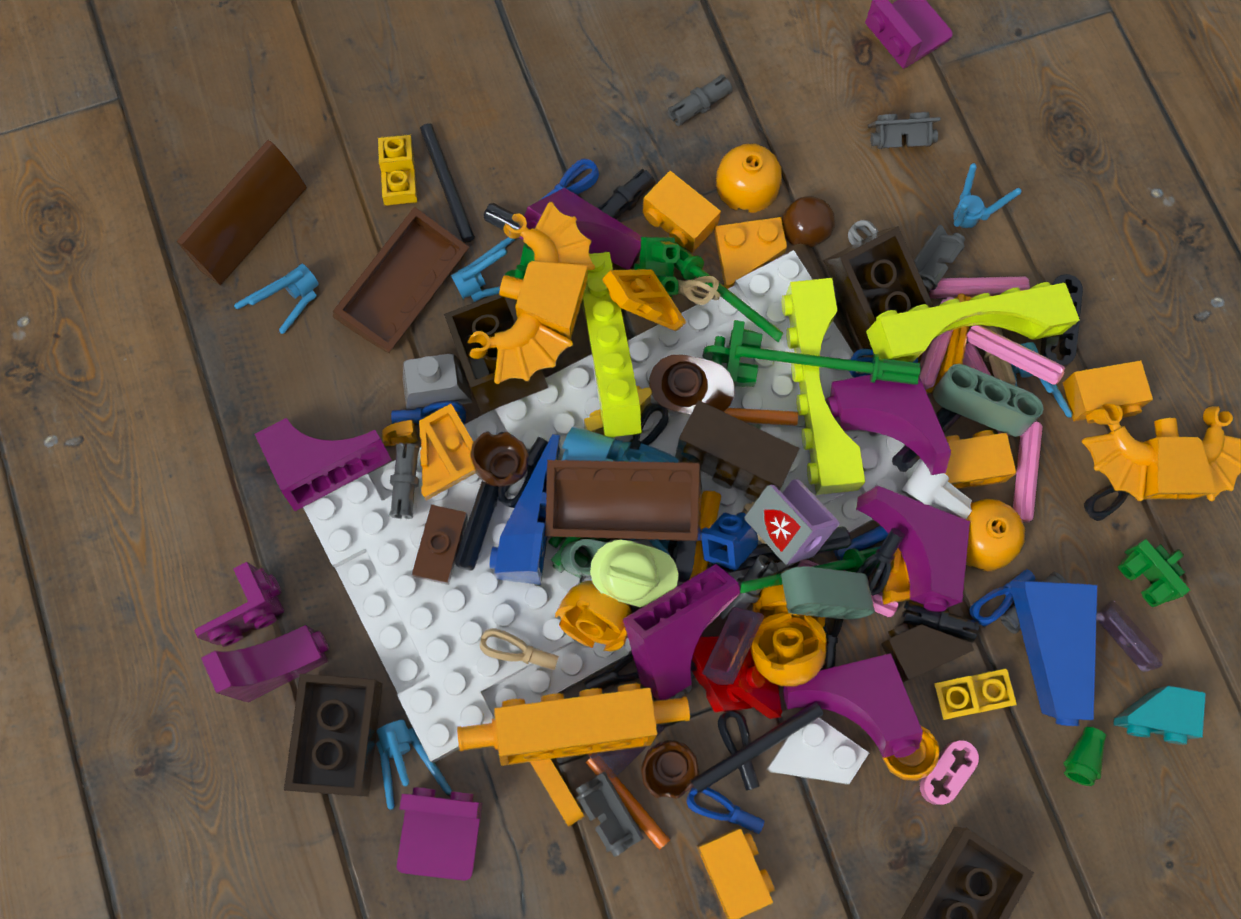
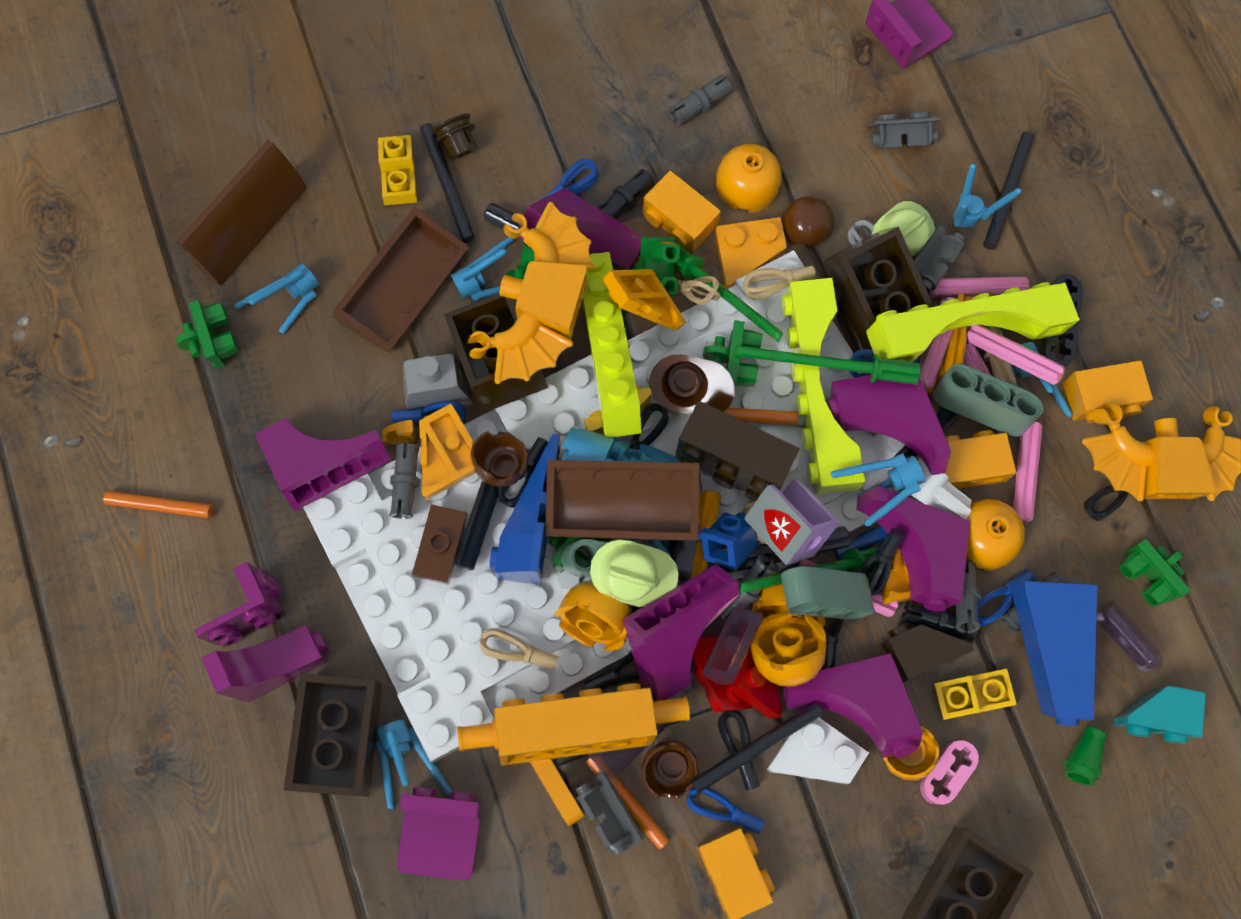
none -> orange bar [103,491,213,519]
none -> green hips [176,300,239,370]
none -> dark brown piece [431,113,478,160]
none -> tan piece [743,266,816,300]
none -> dark azure plant [831,453,926,527]
none -> yellowish green piece [872,201,935,260]
none -> dark grey pin [956,560,981,633]
none -> black bar [983,132,1035,250]

